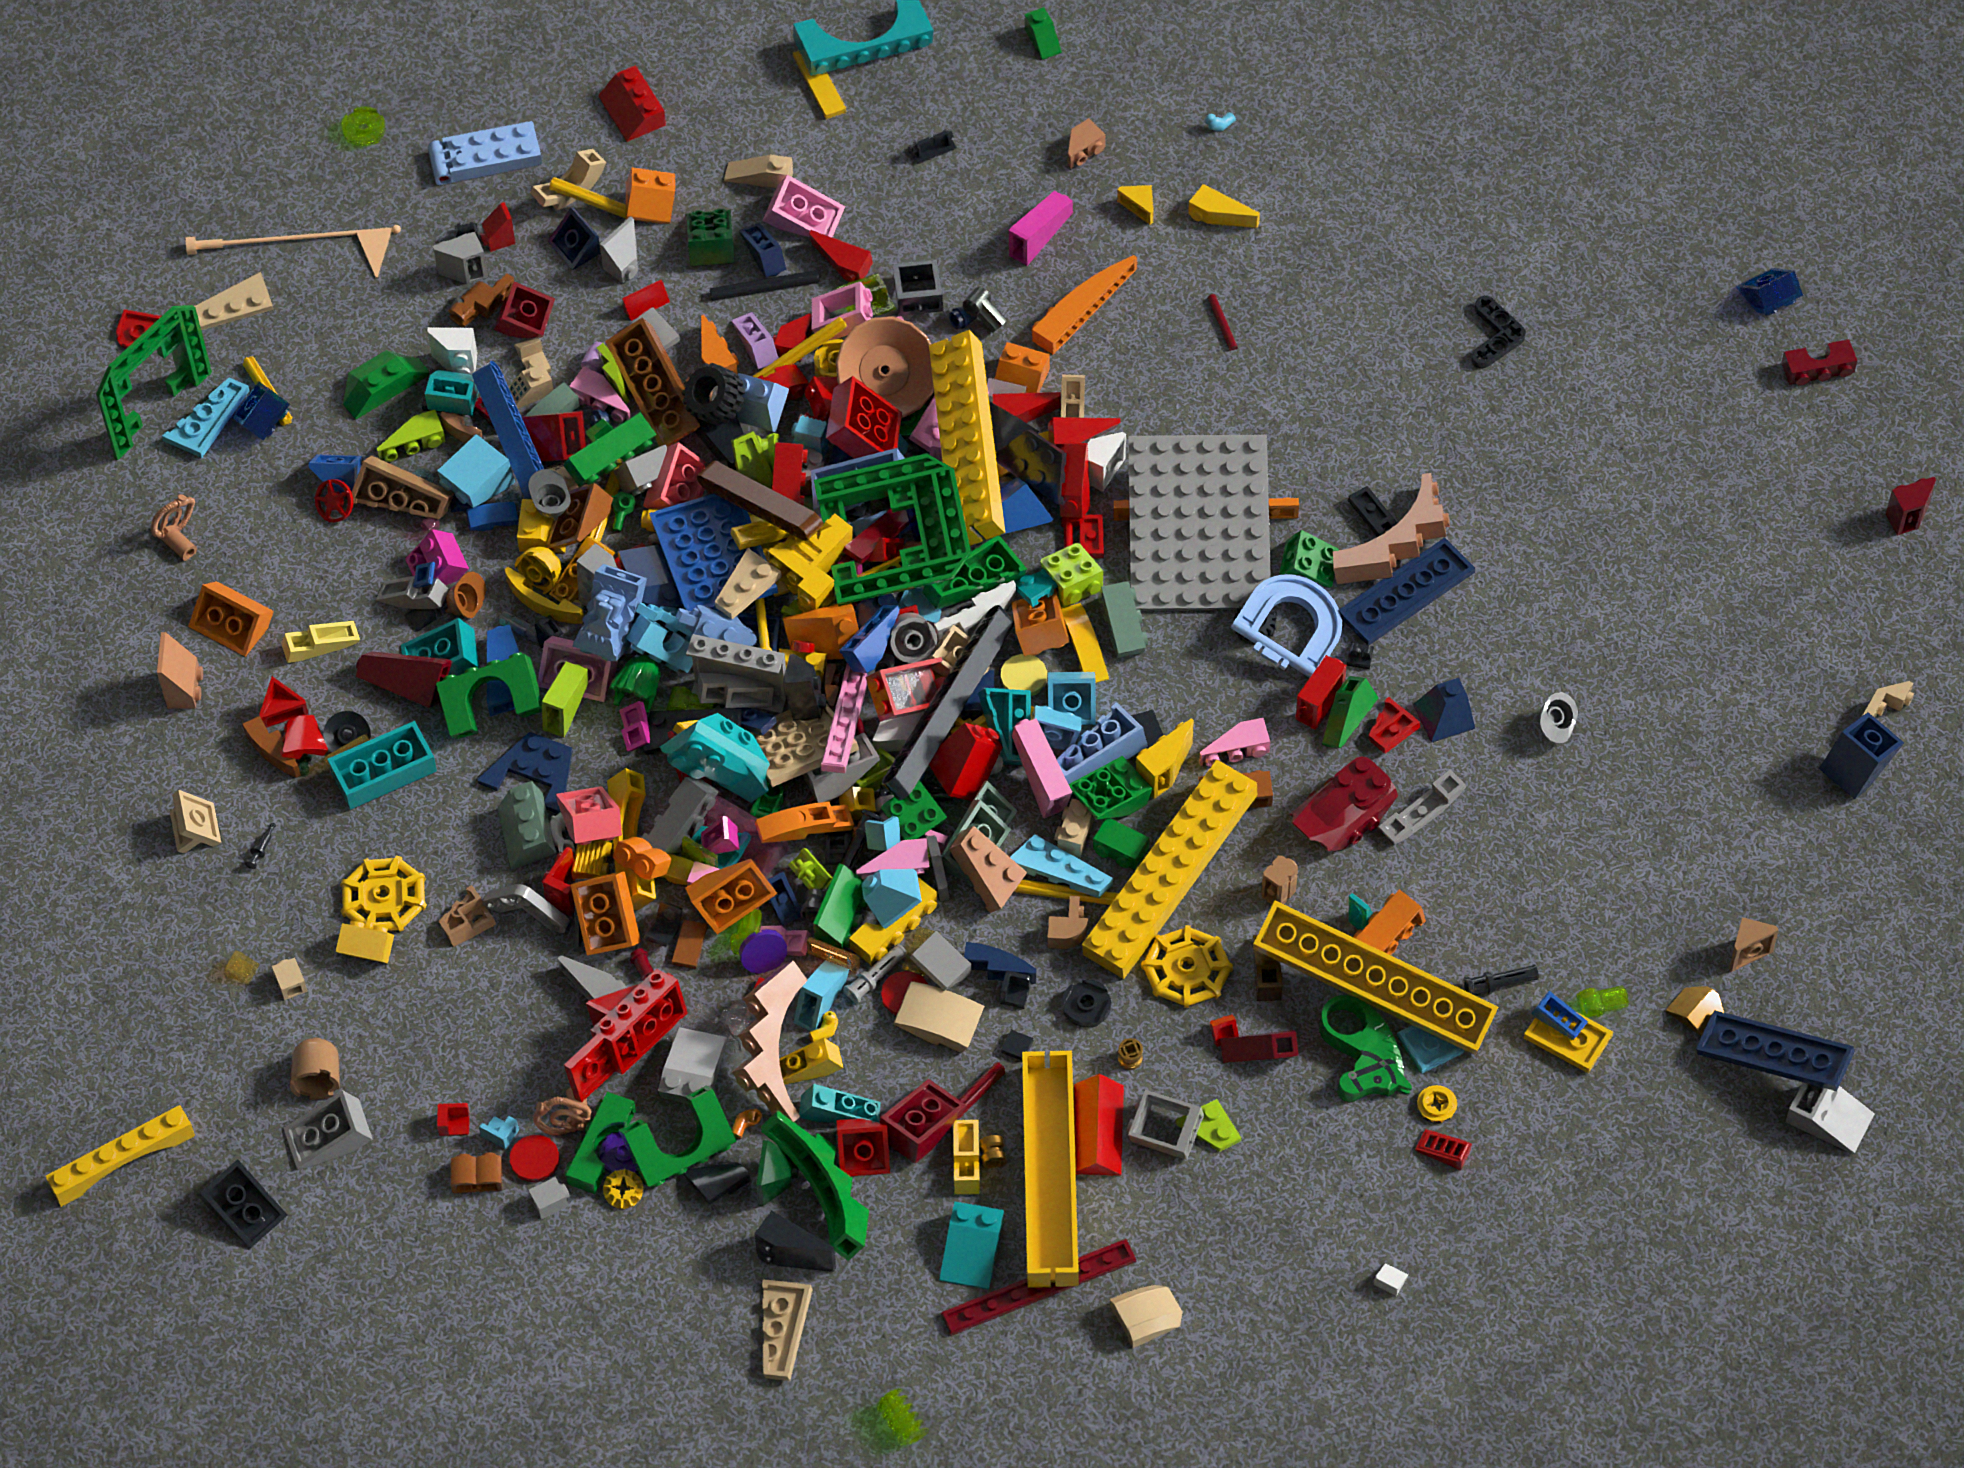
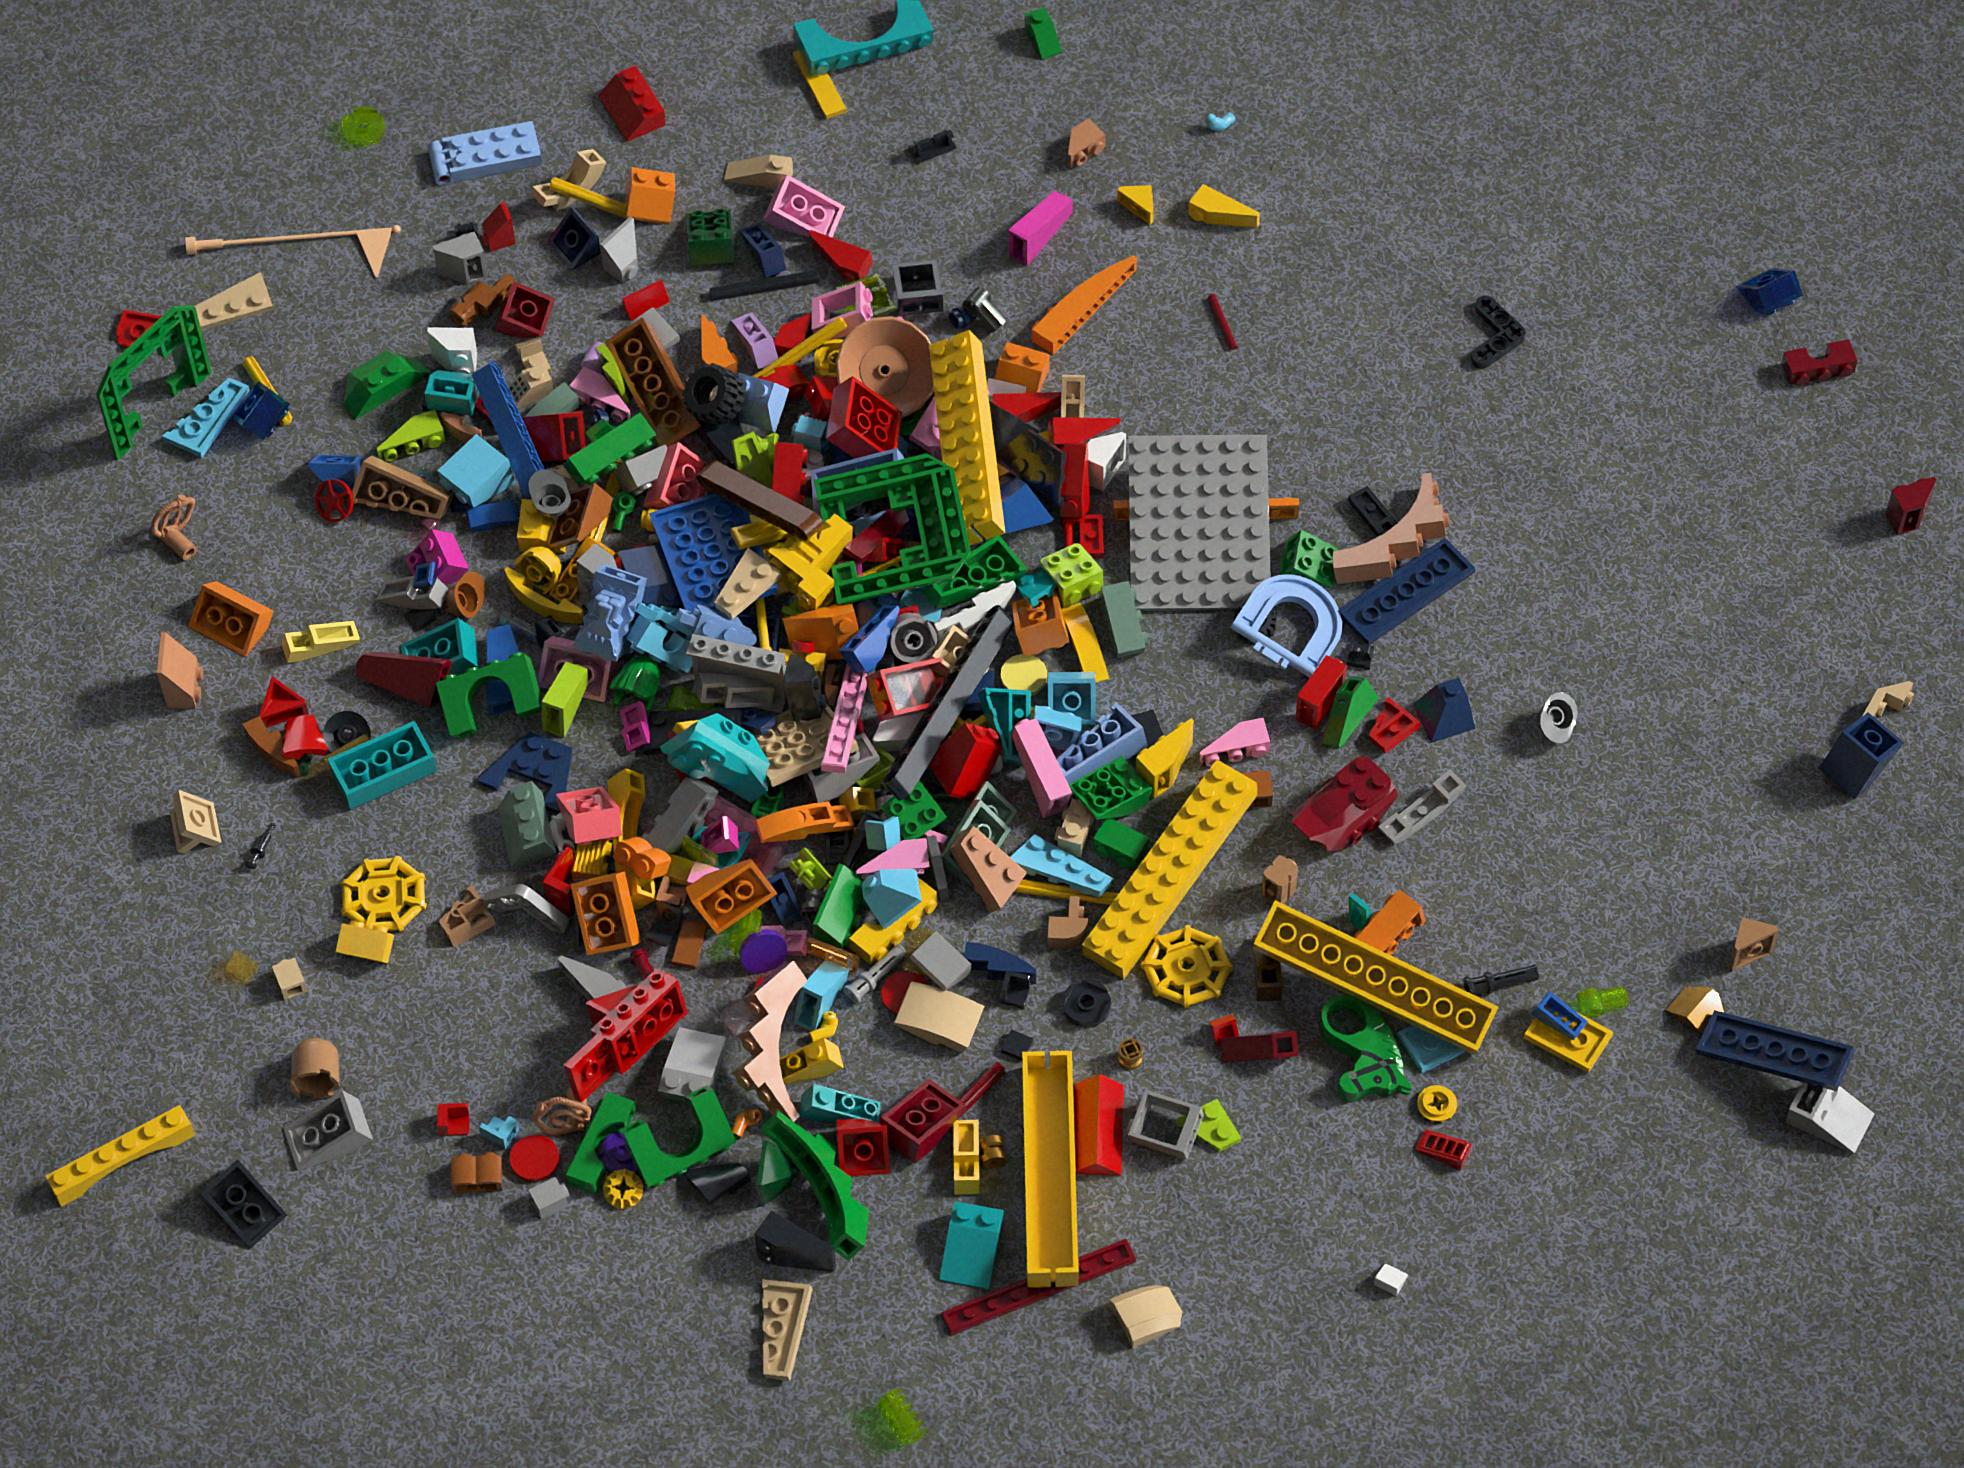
none -> nougat panel [656,876,688,914]

